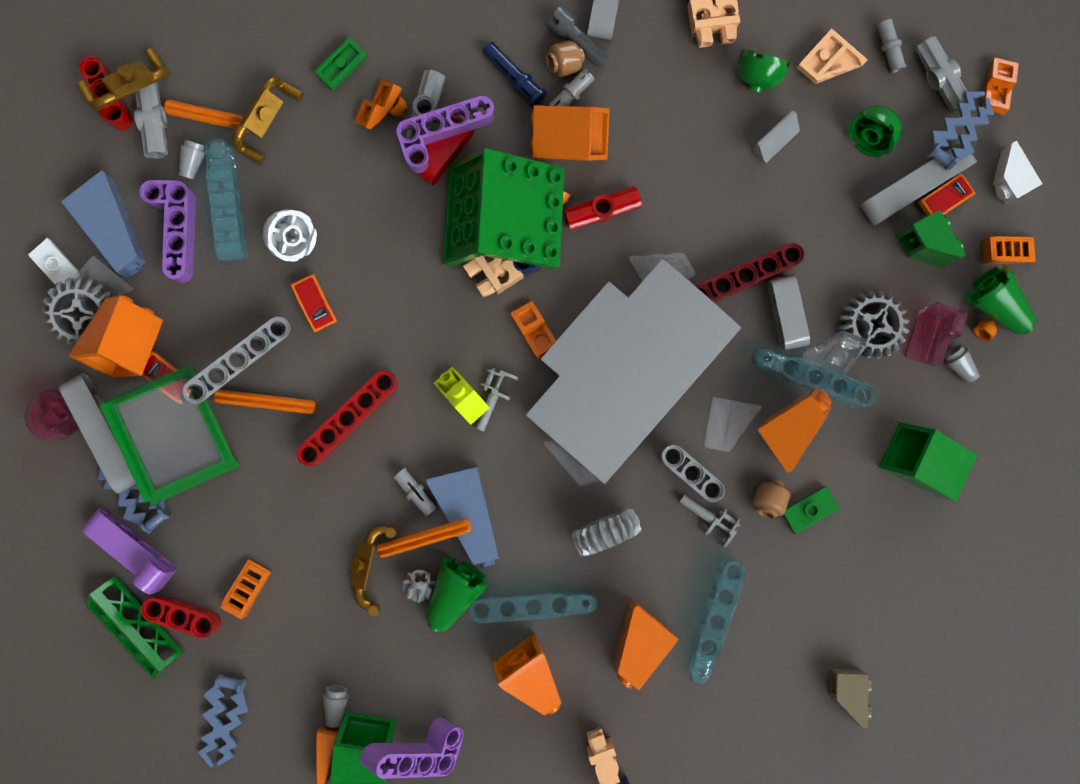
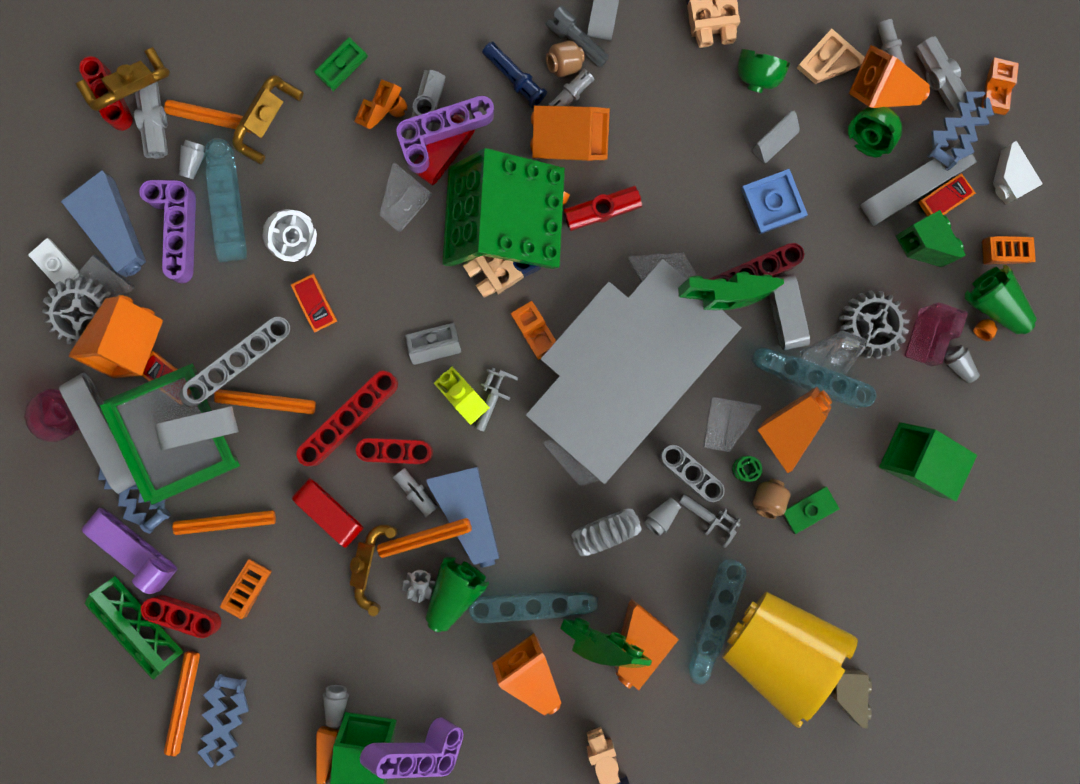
none -> light grey beam [154,406,239,450]
none -> orange axle [164,651,200,756]
none -> orange axle [172,510,276,535]
none -> red beam [291,478,364,548]
none -> red beam [356,438,433,464]
none -> clear wing [379,162,432,233]
none -> light grey slope [405,323,461,365]
none -> green slope [560,618,652,668]
none -> light grey cone [644,498,681,536]
none -> green slope [678,272,784,310]
none -> yellow cone [722,592,858,728]
none -> green wheel [732,456,762,482]
none -> medium blue plate [741,169,808,235]
none -> orange slope [848,45,930,108]

